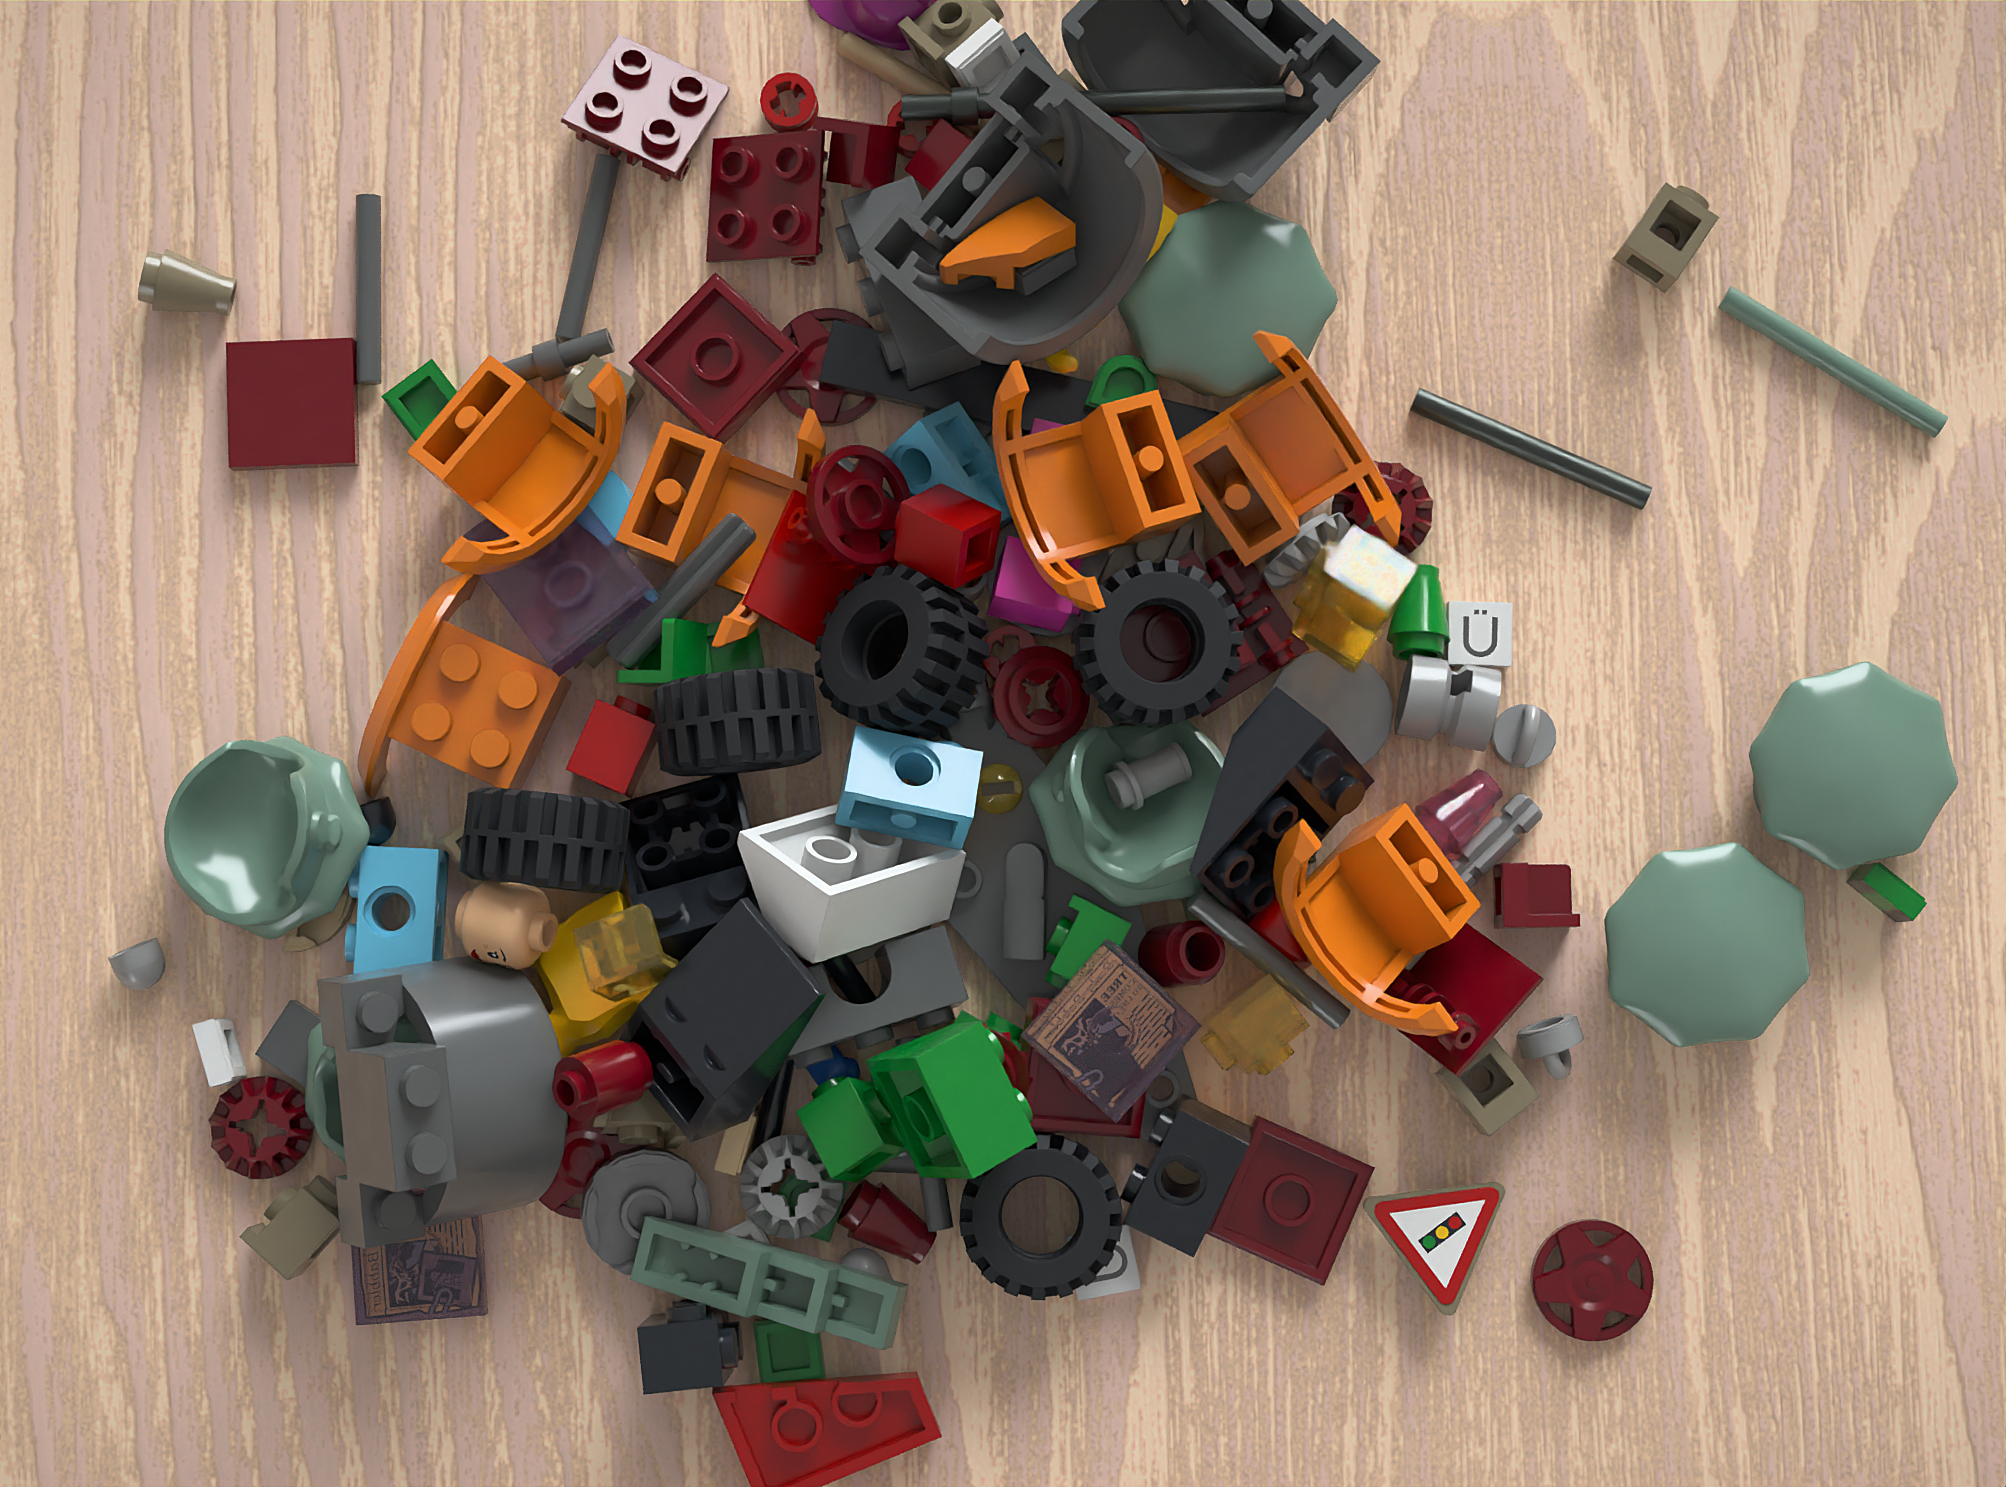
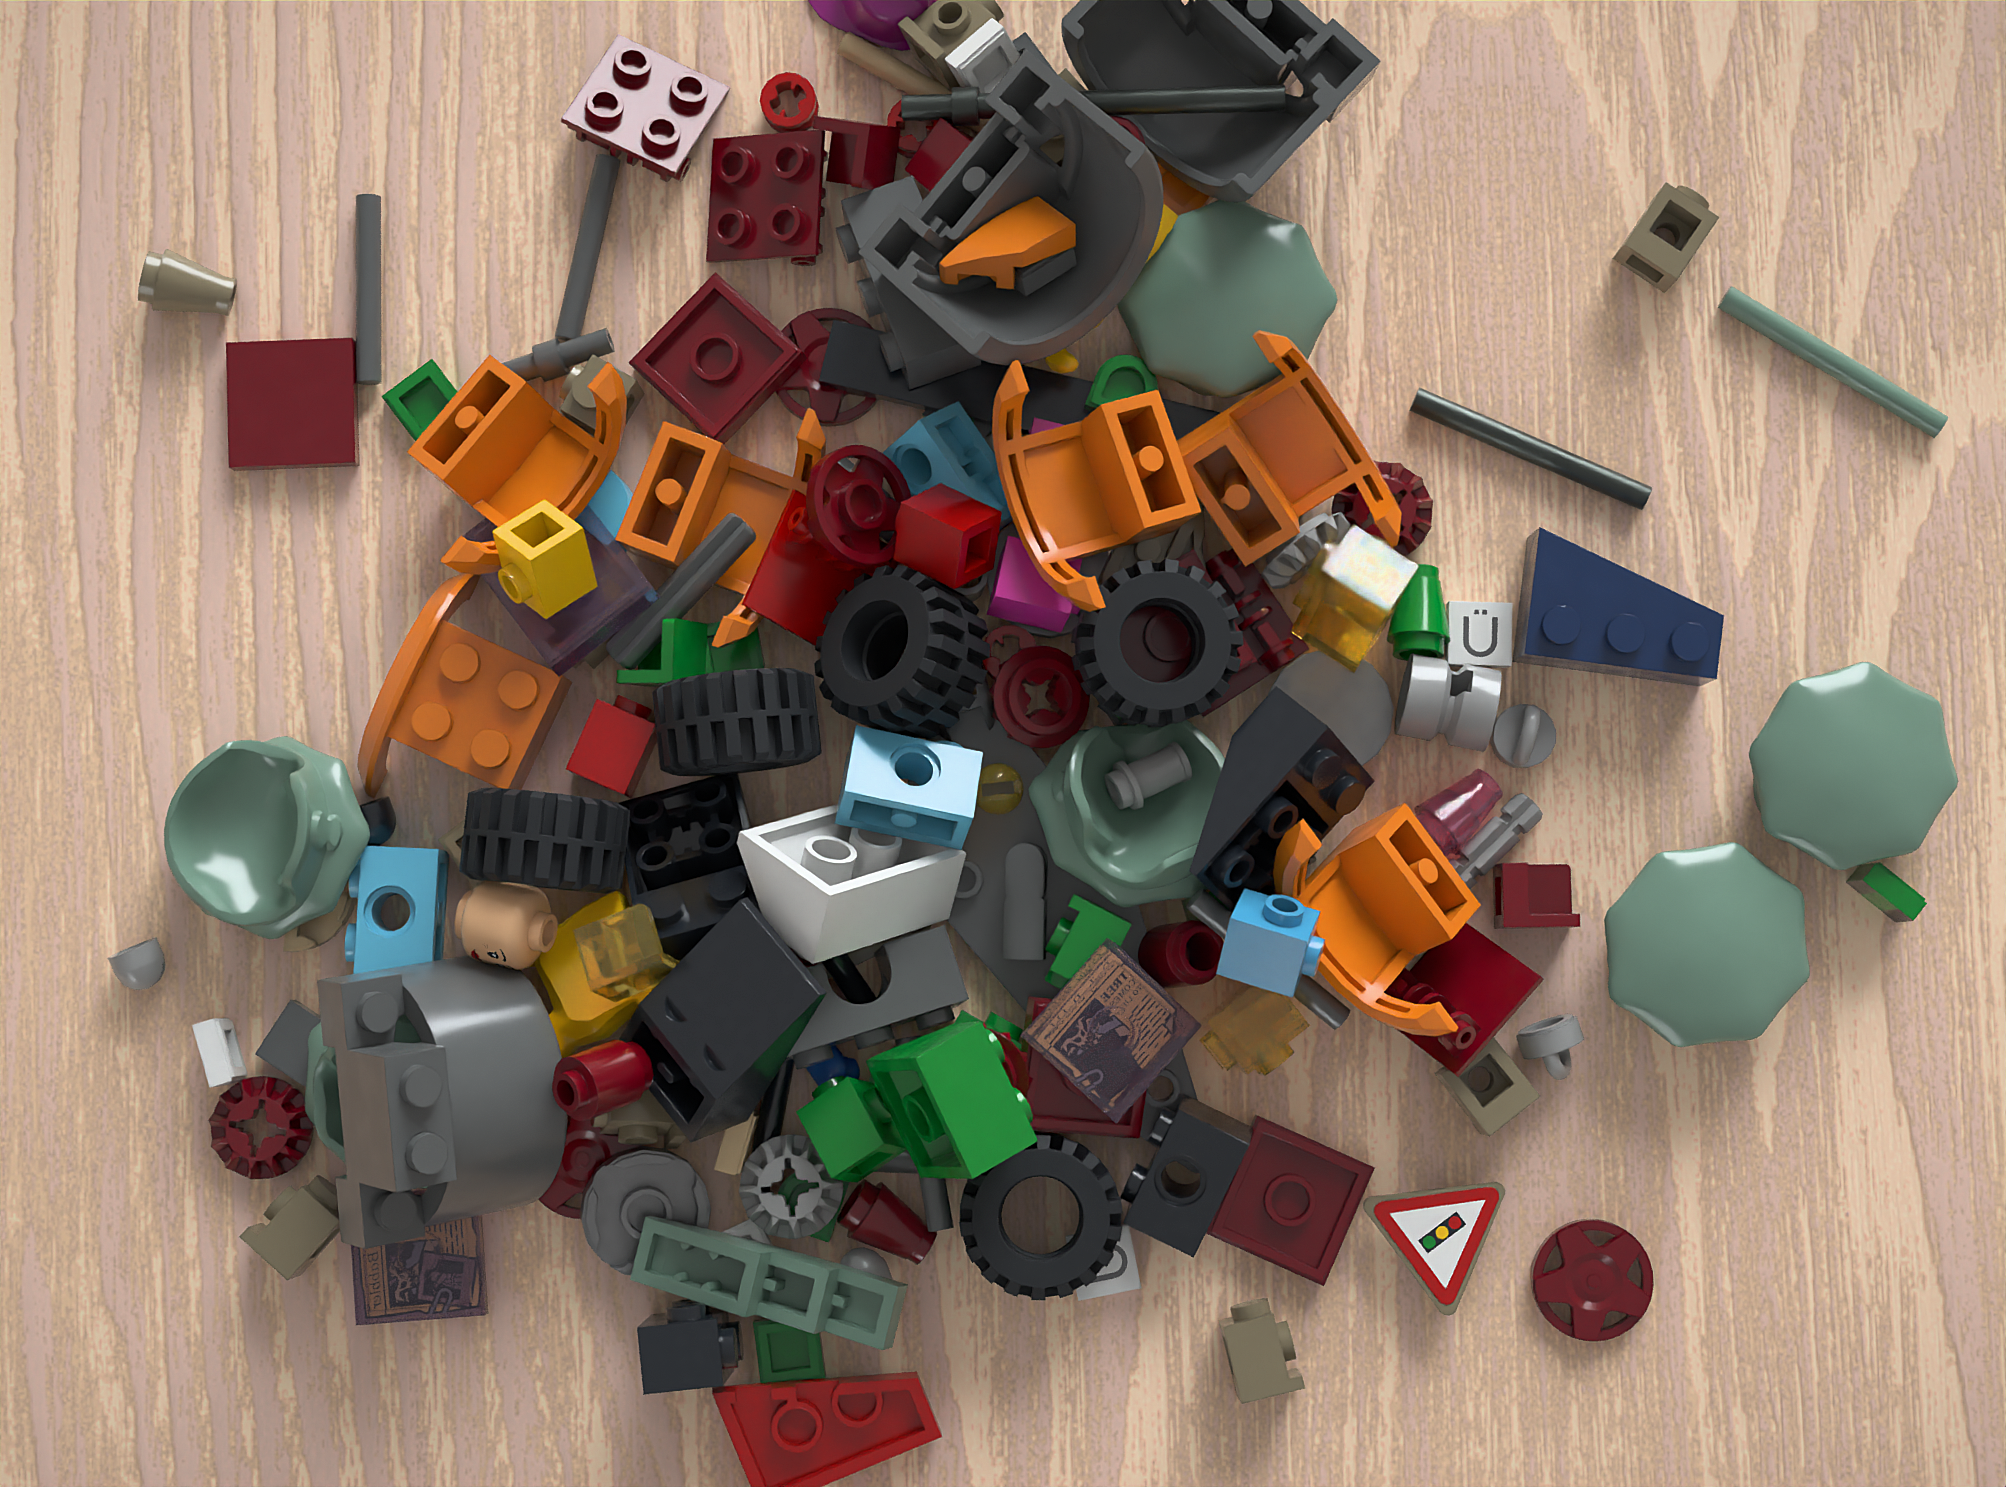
none -> yellow brick [492,499,598,619]
none -> dark azure brick [1216,888,1325,998]
none -> dark tan brick [1218,1298,1305,1404]
none -> dark blue wedge [1512,527,1724,686]

